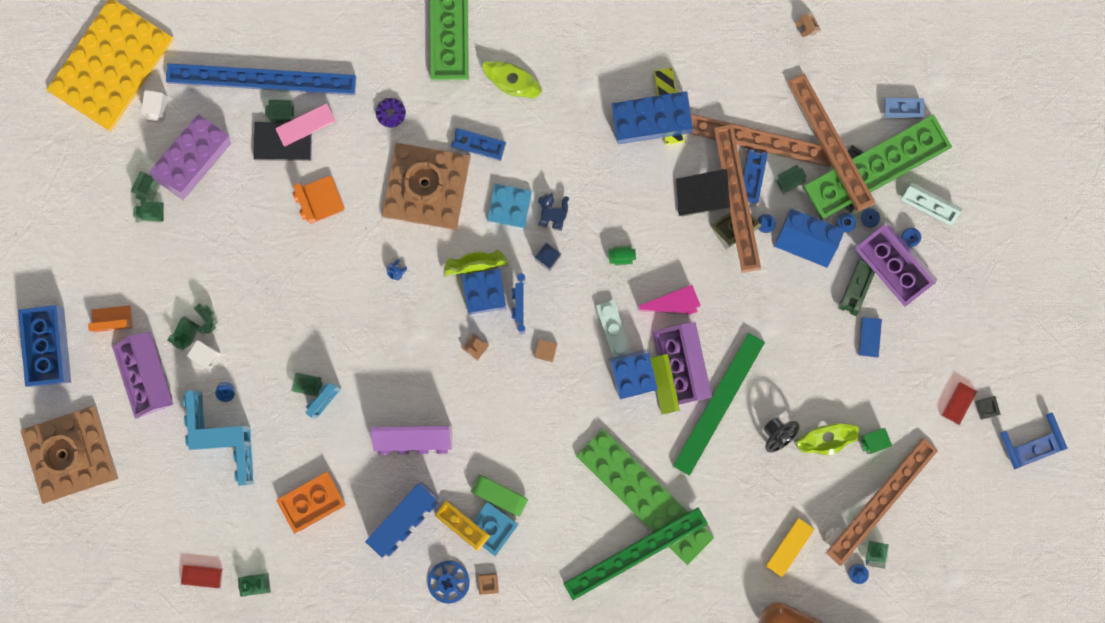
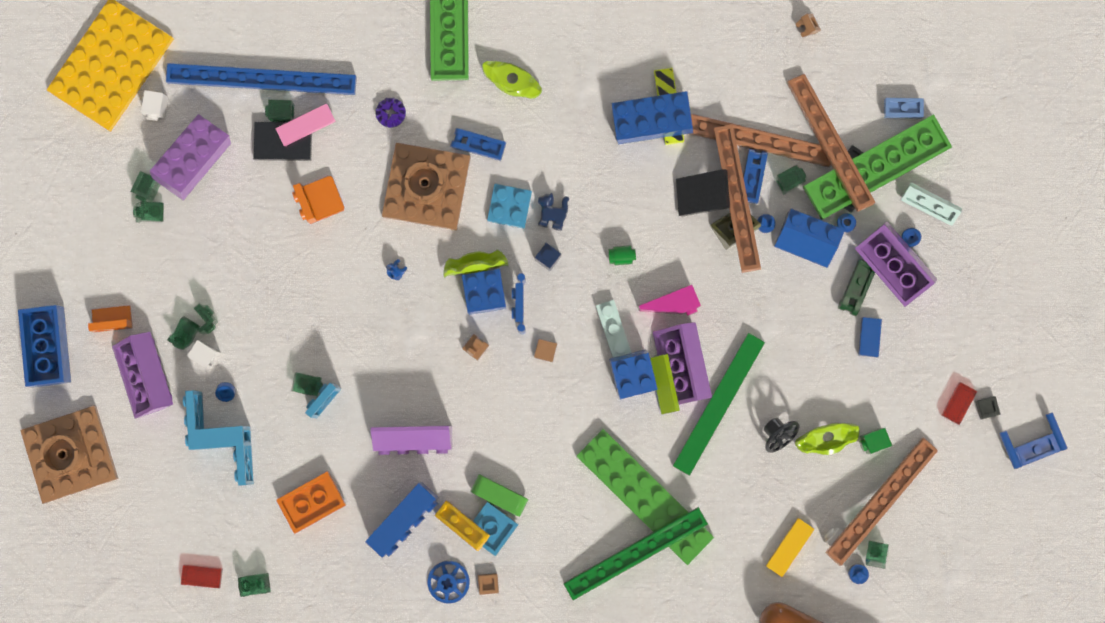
blue tile [861,208,881,227] -> none

